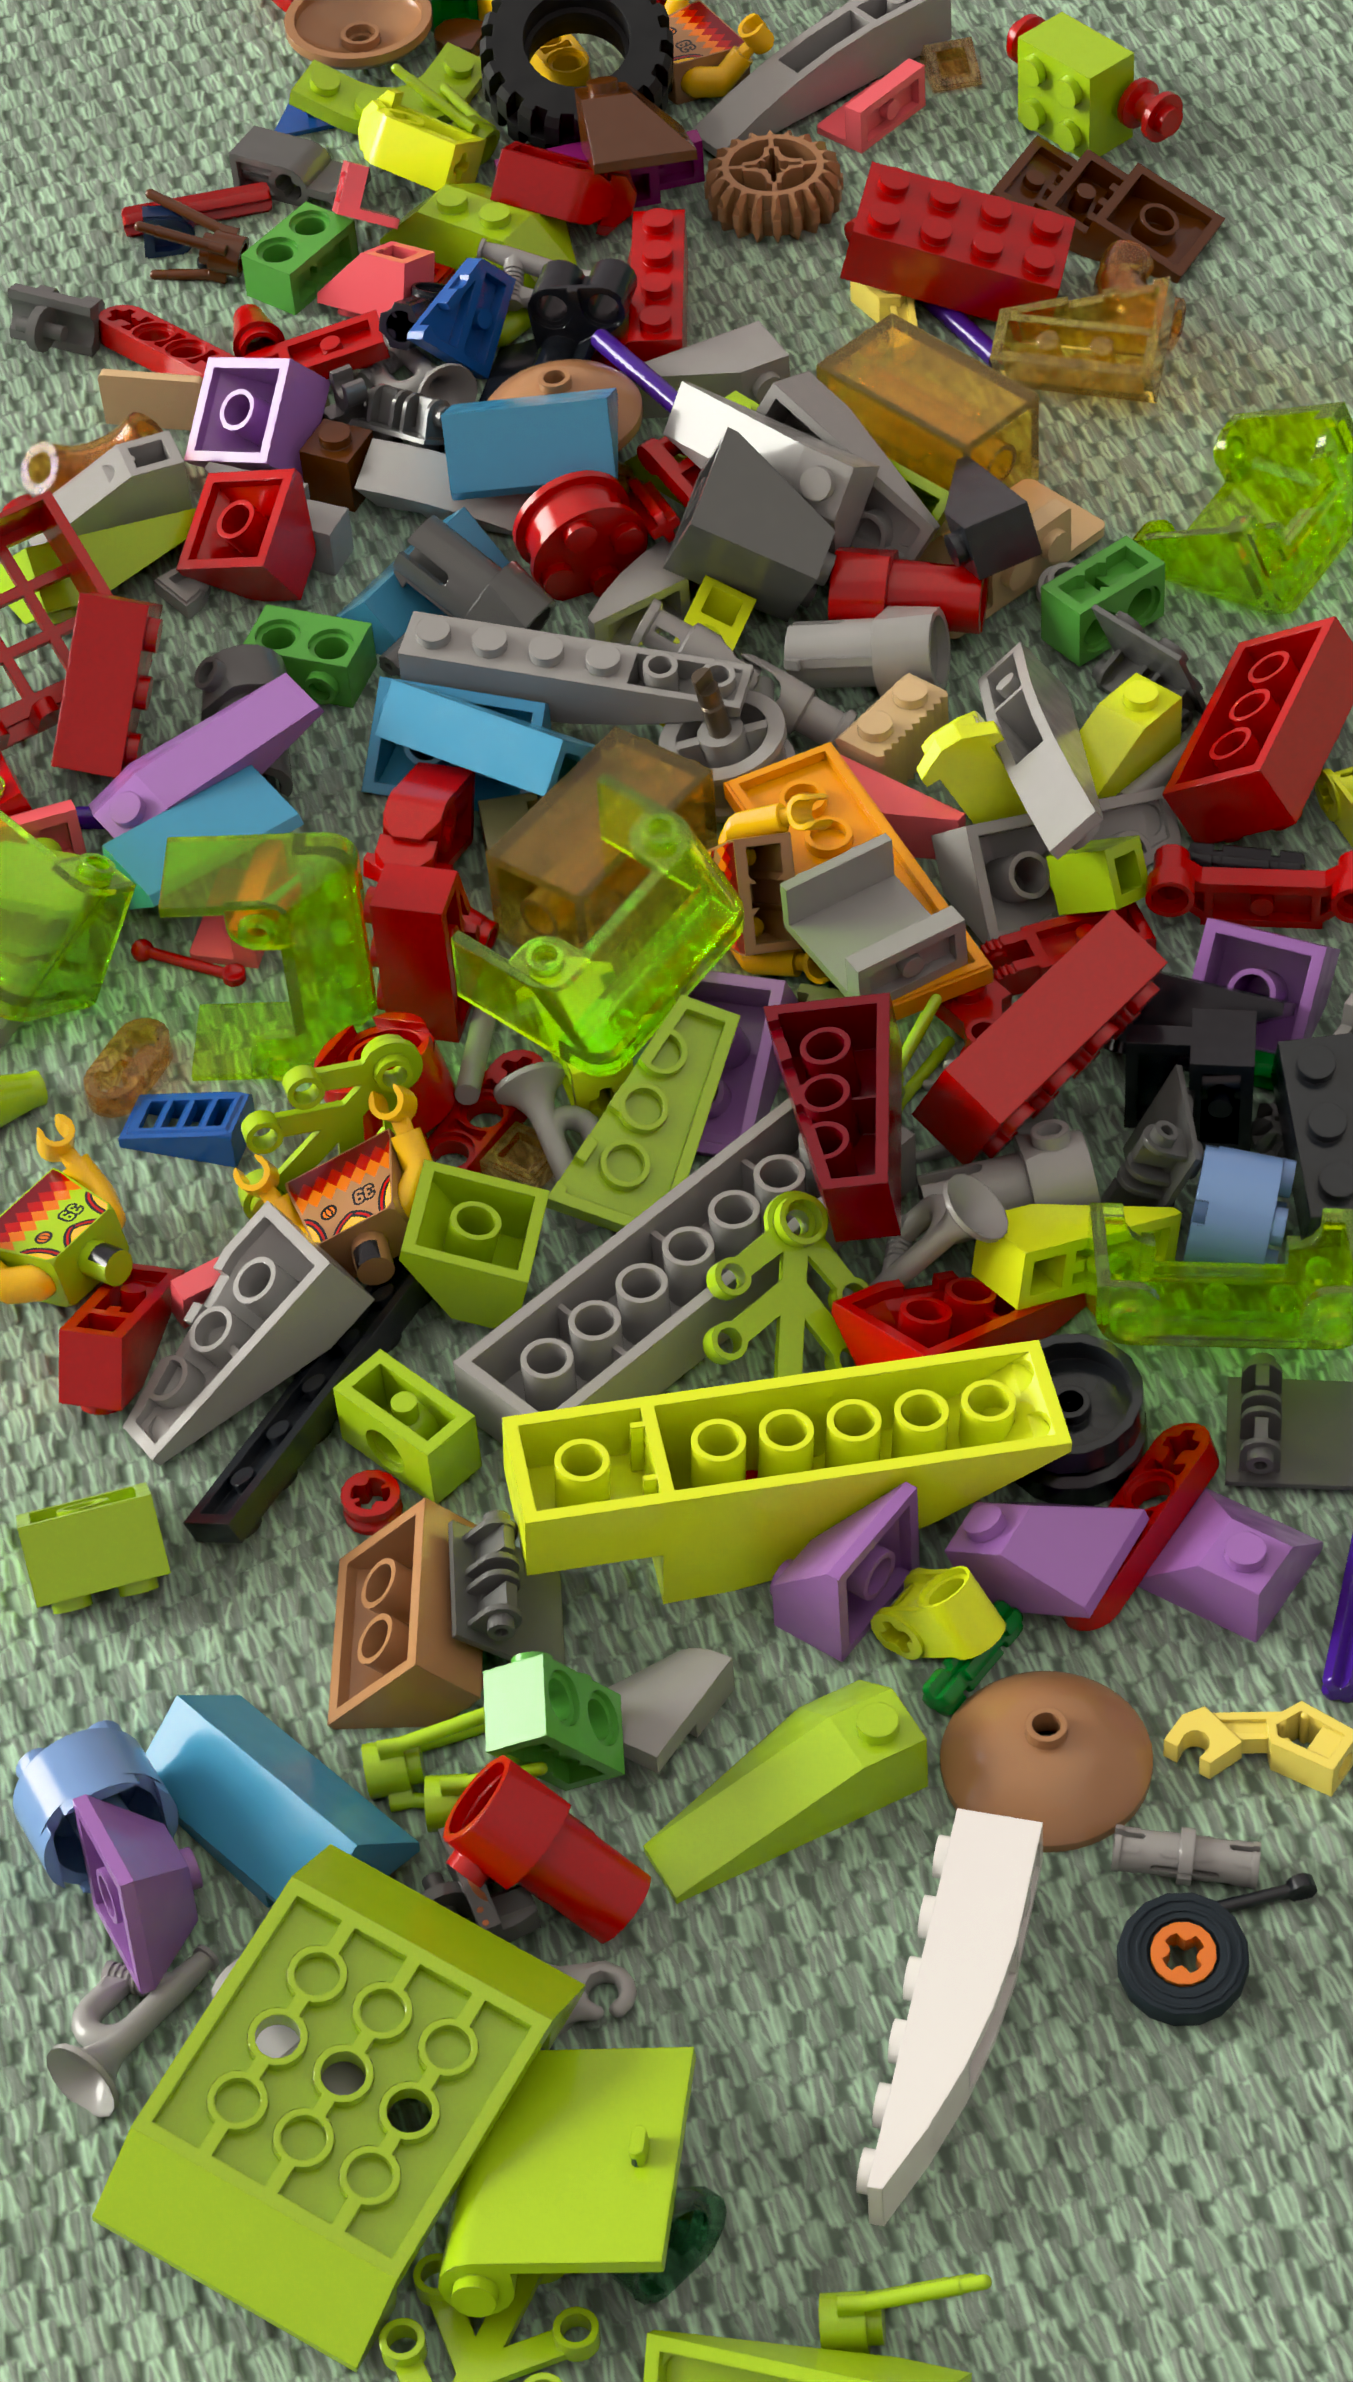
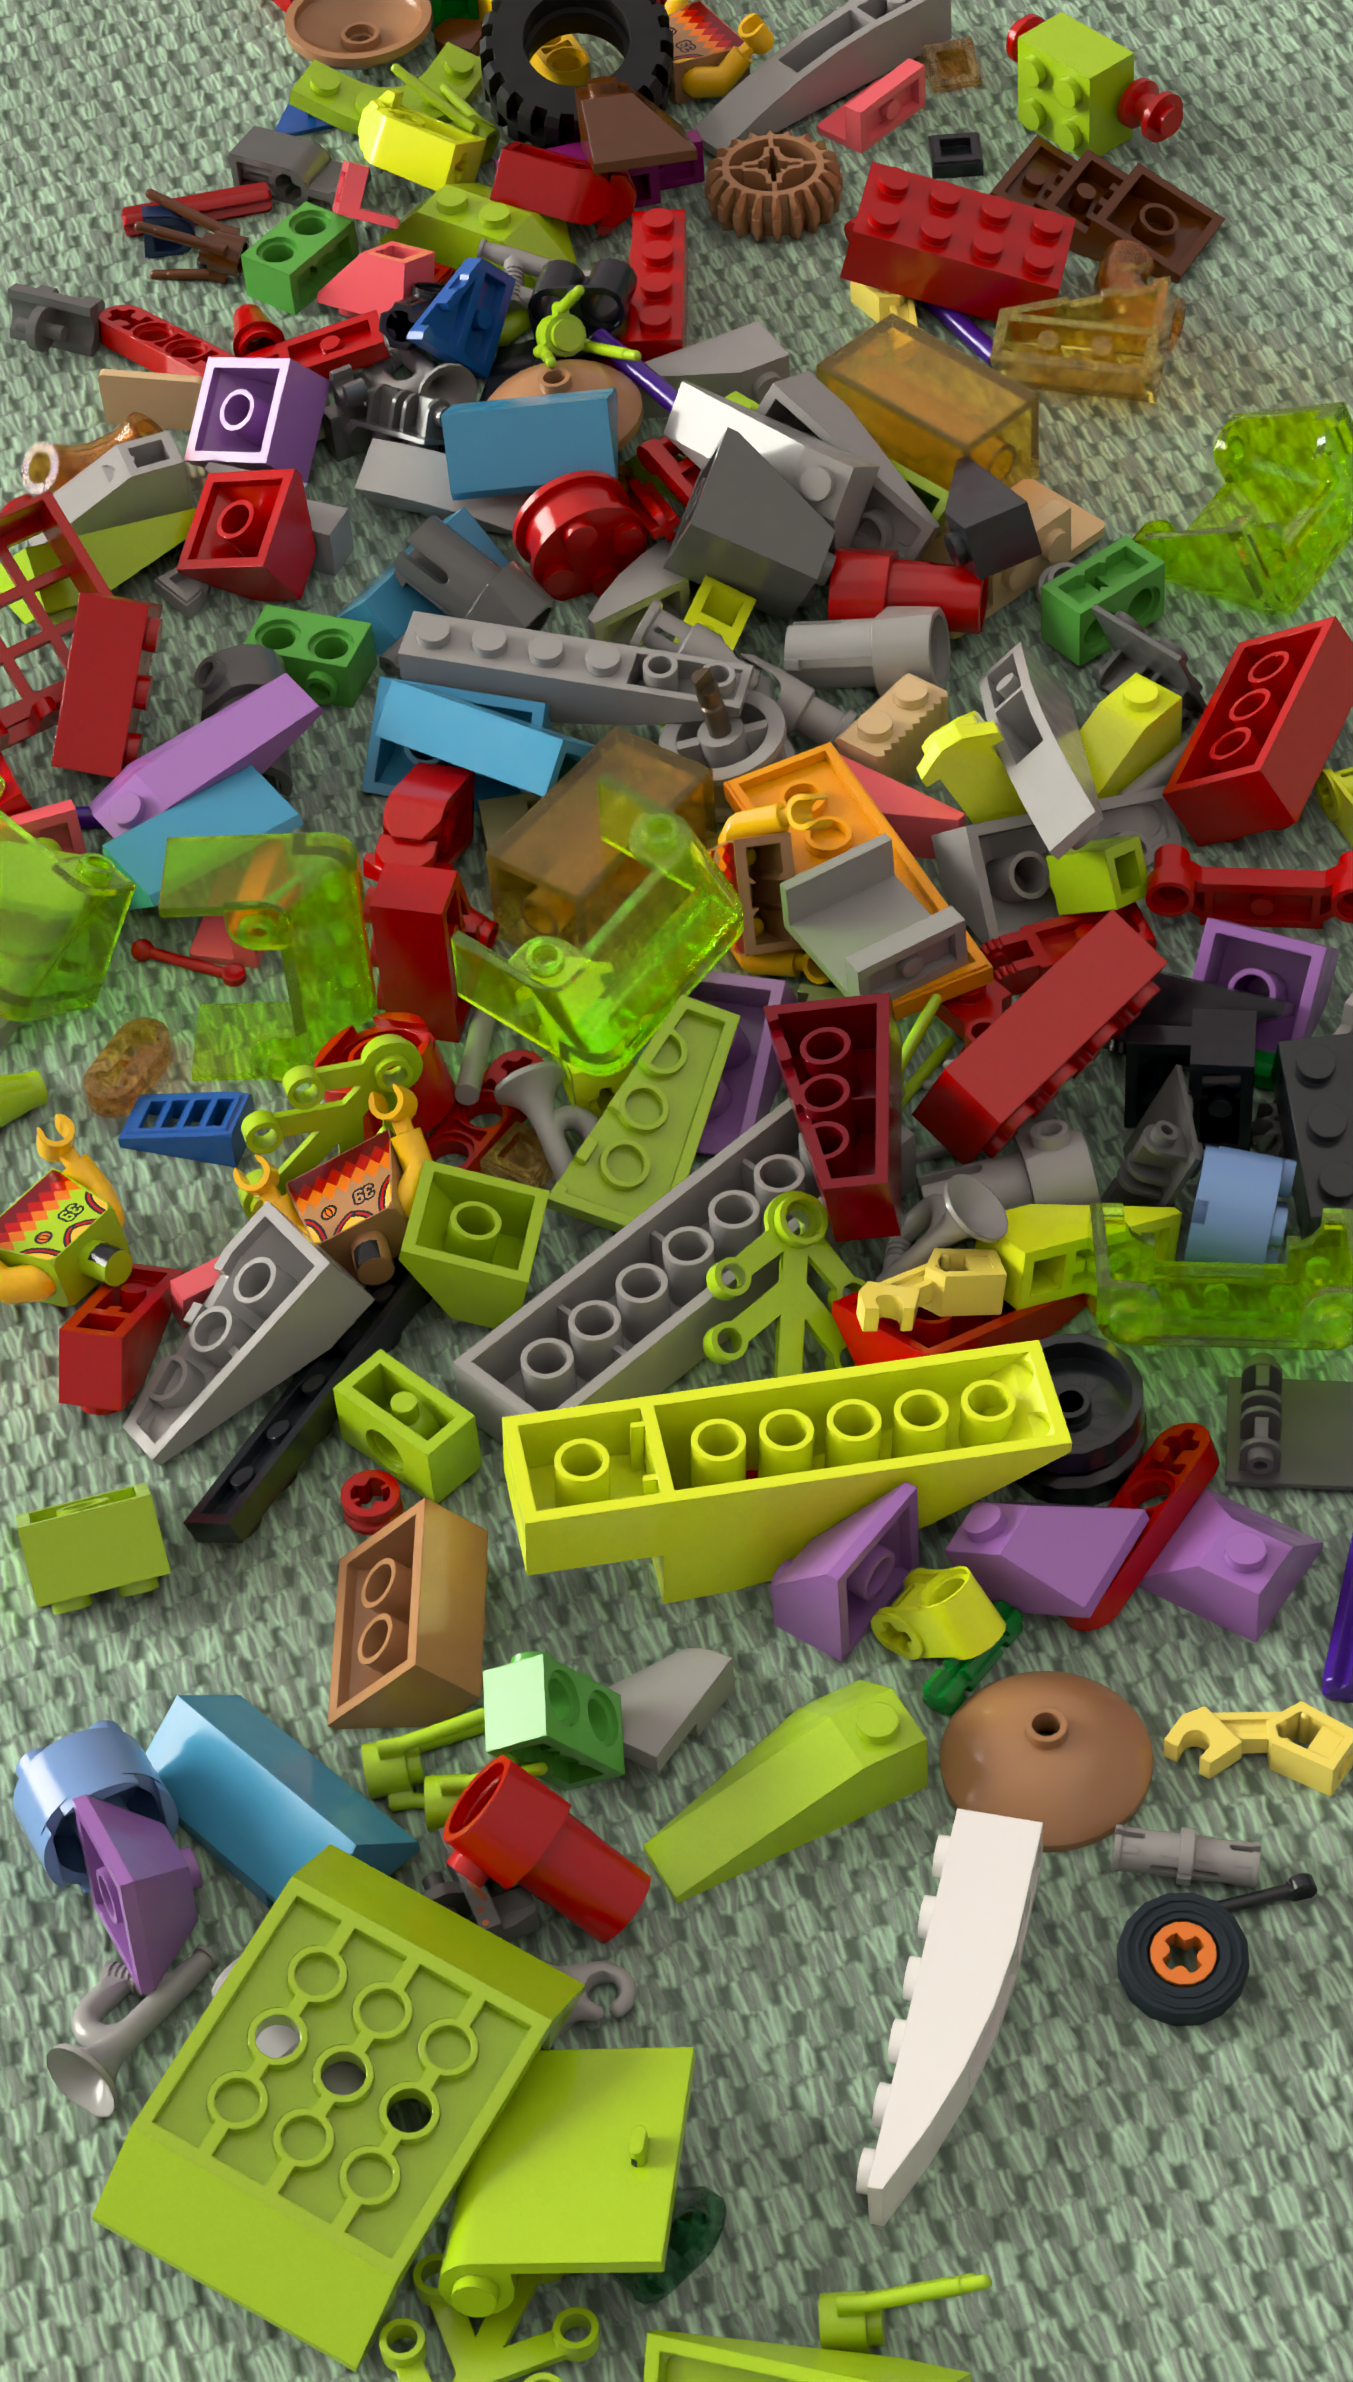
reddish brown brick [299,418,374,513] -> none
dark grey hinge [448,1510,566,1666] -> none
black axle [1188,842,1306,870] -> none
none -> lime plant [533,285,642,368]
none -> light yellow piece [856,1248,1007,1332]
none -> black tile [928,132,984,179]

